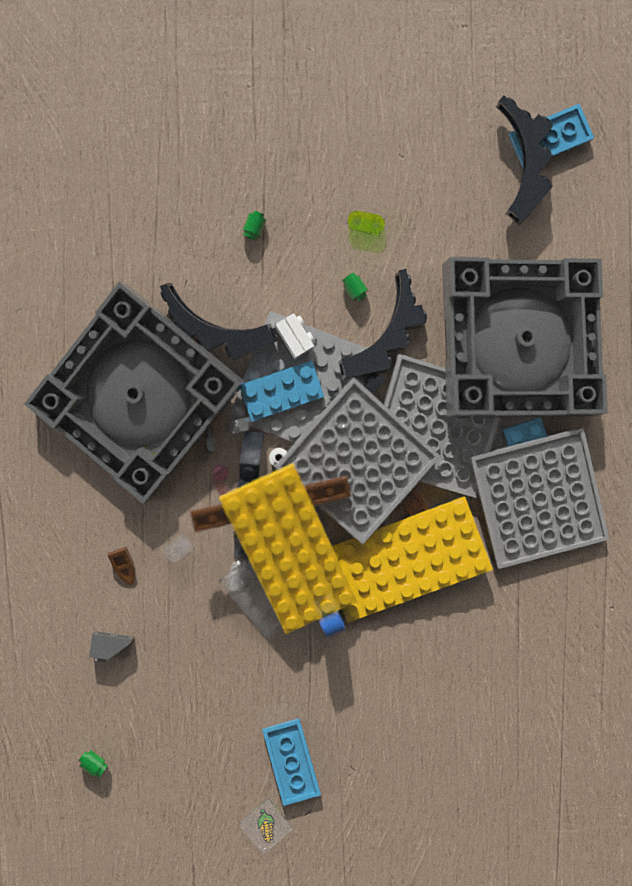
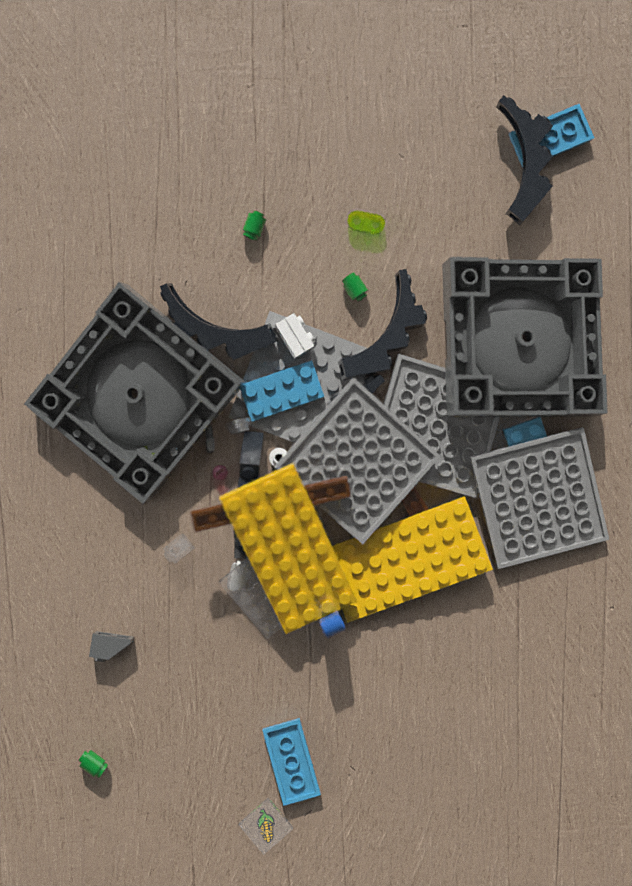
reddish brown plate [108,546,135,585] -> none

